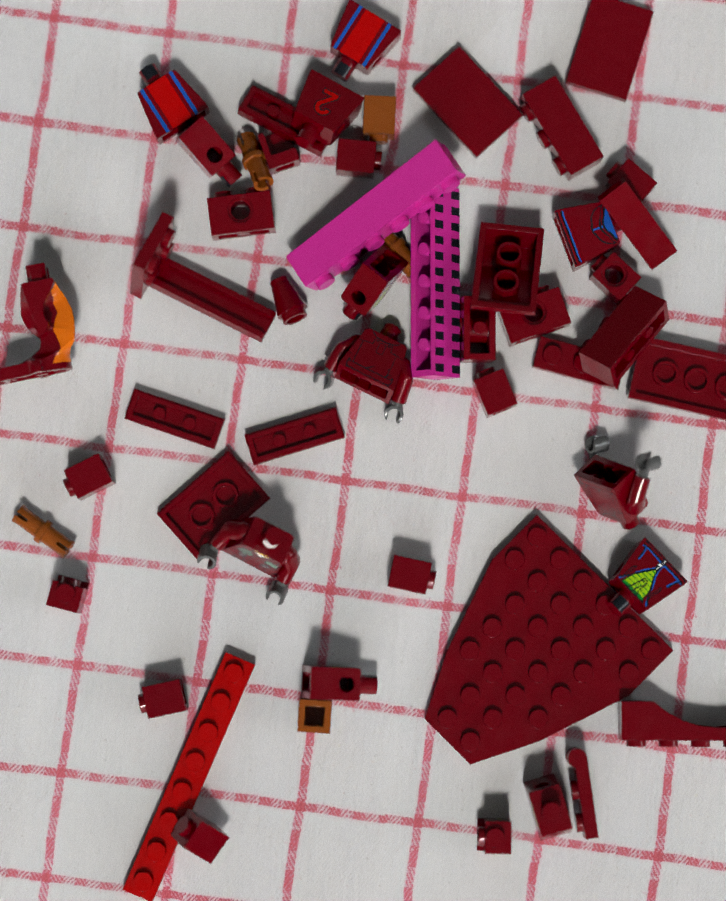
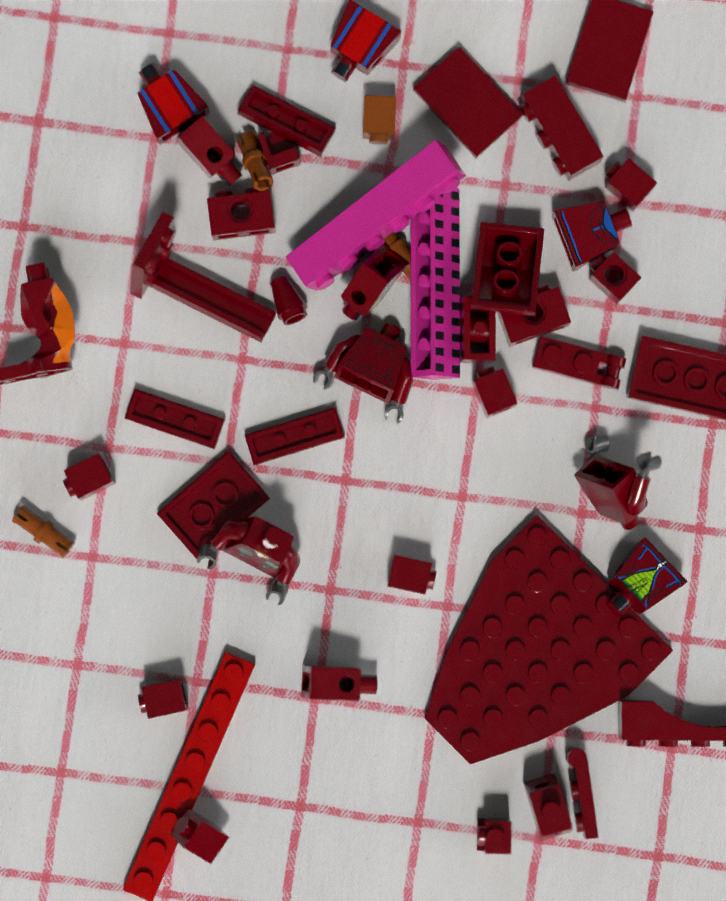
dark red brick [46,574,90,614] -> none
dark red torso [291,69,364,149] -> none
dark orange brick [297,698,332,734] -> none
dark red brick [336,138,382,179] -> none
dark red brick [579,285,669,387] -> none
dark red tile [597,178,677,270] -> none

